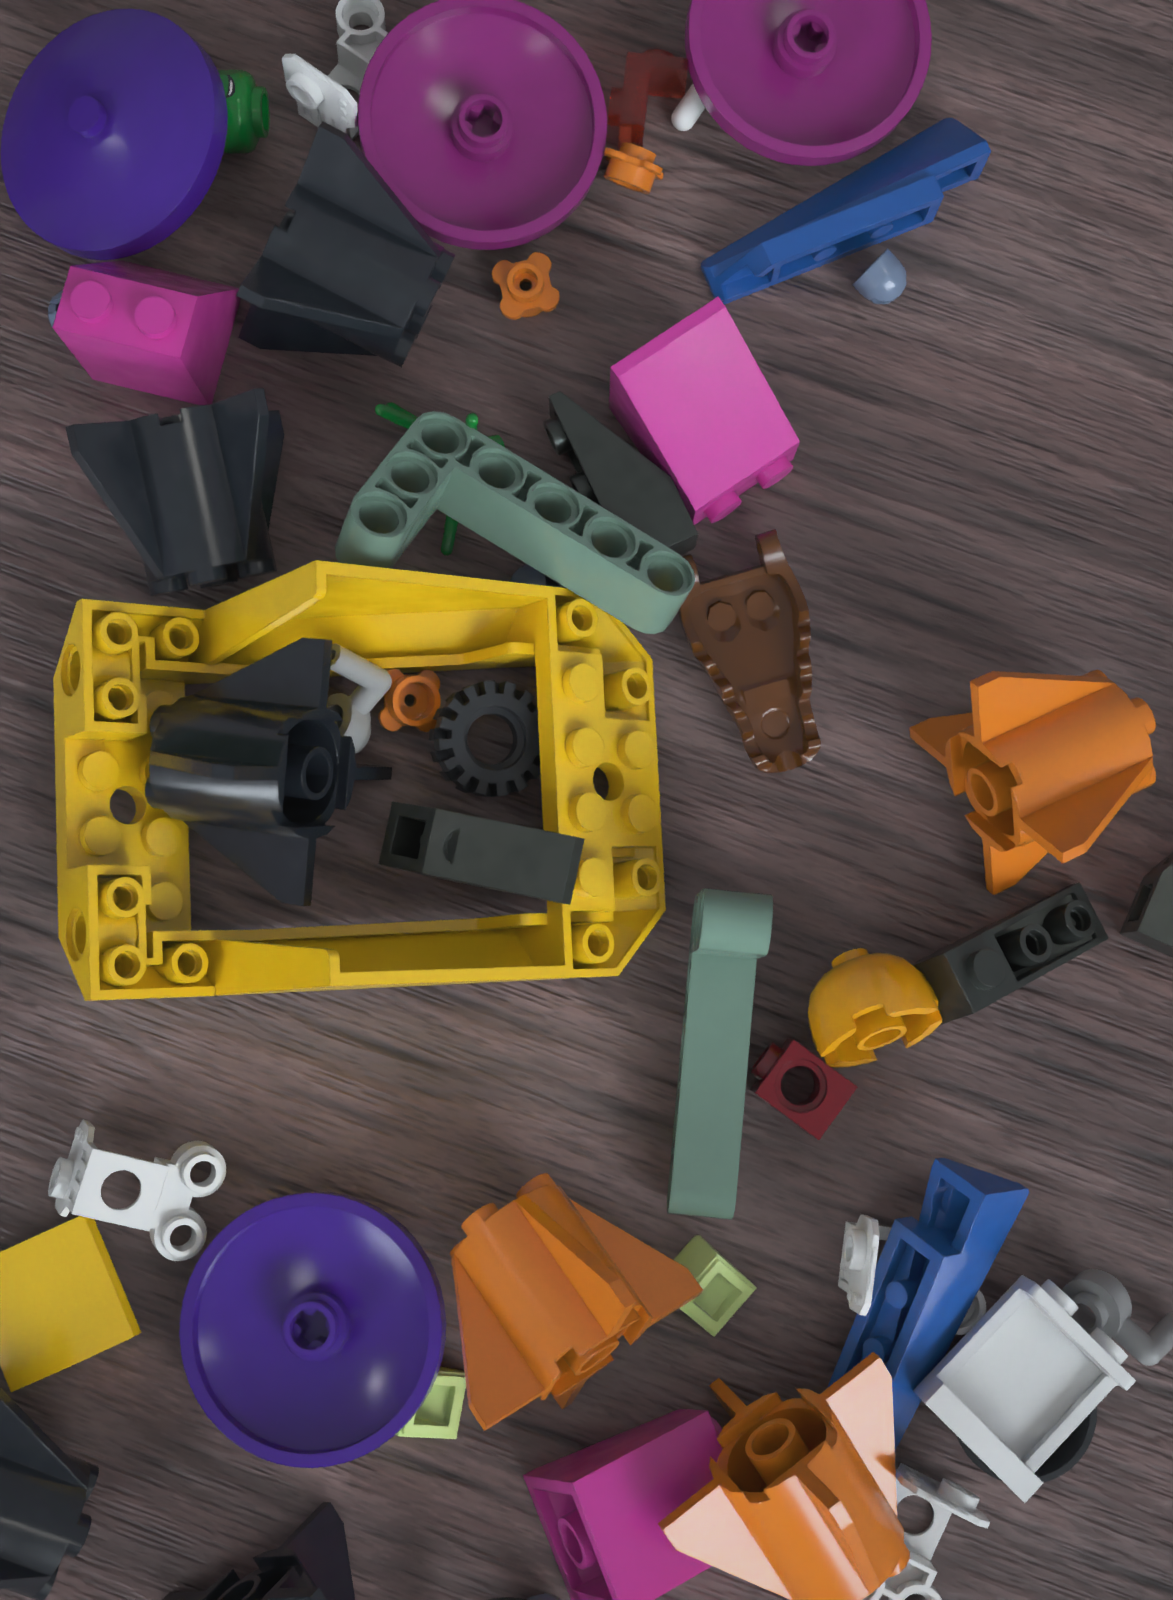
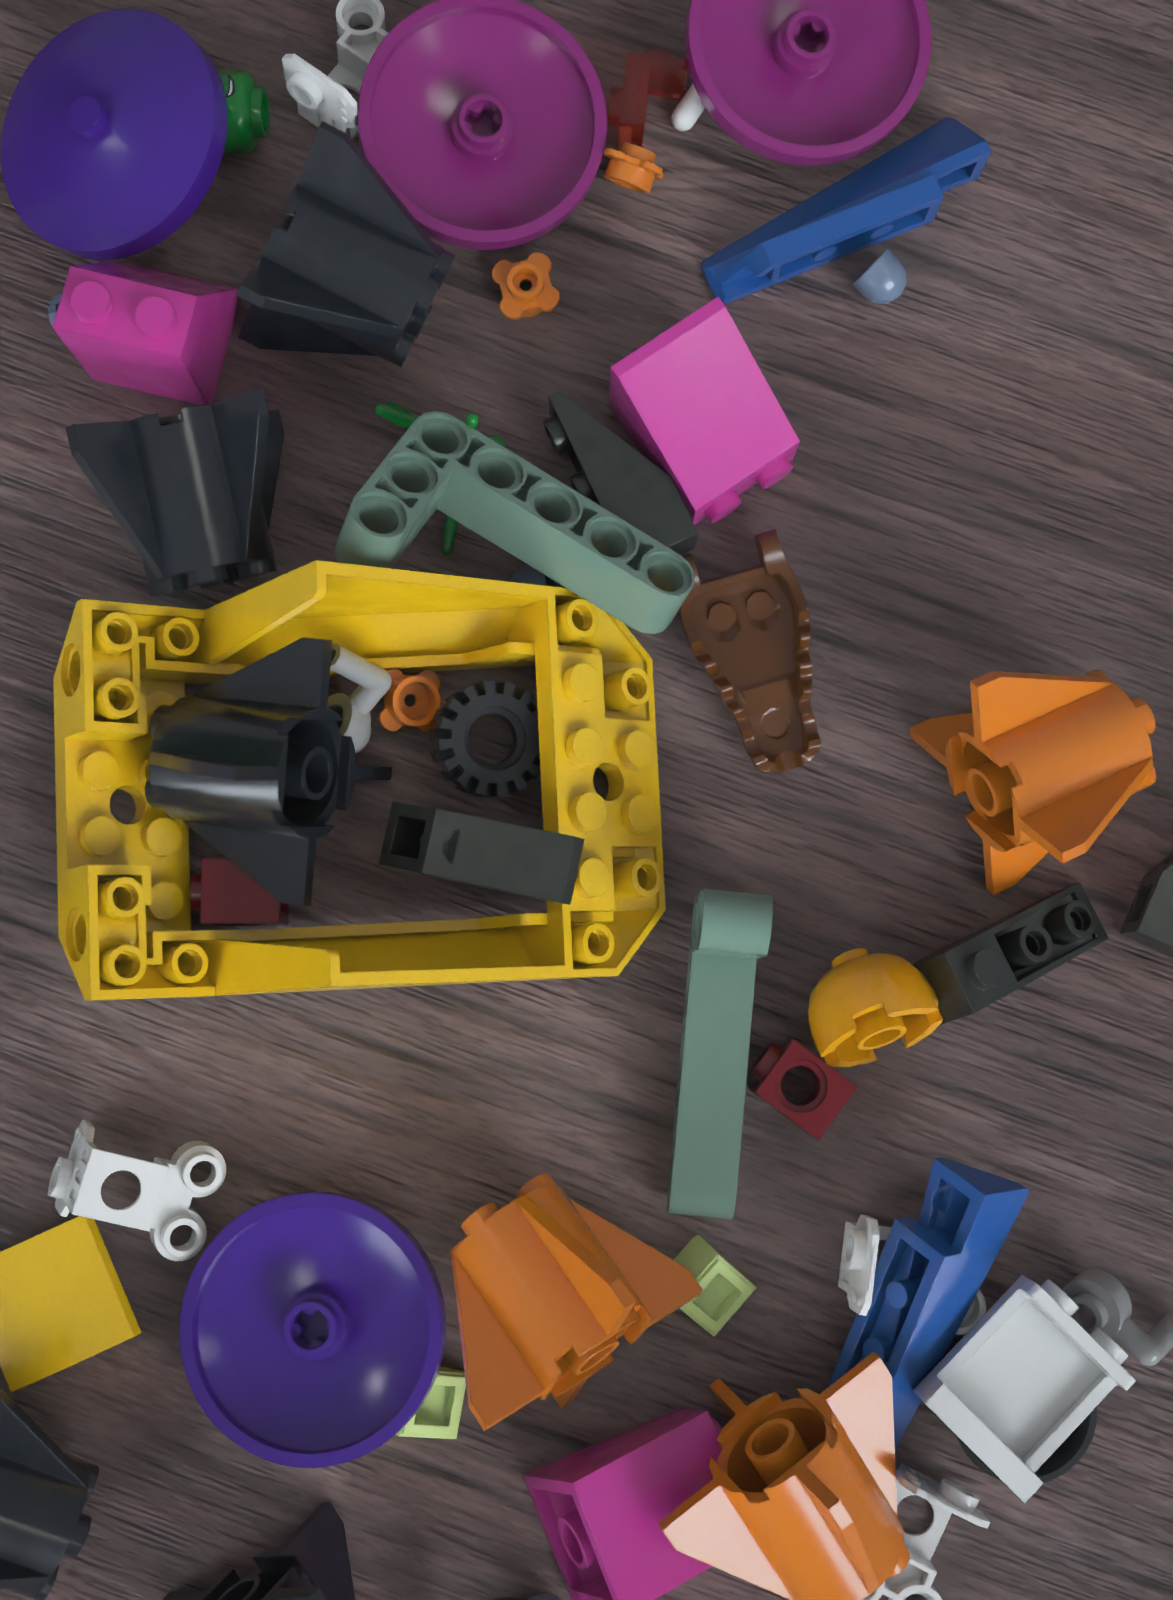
none -> dark red brick [191,858,289,926]

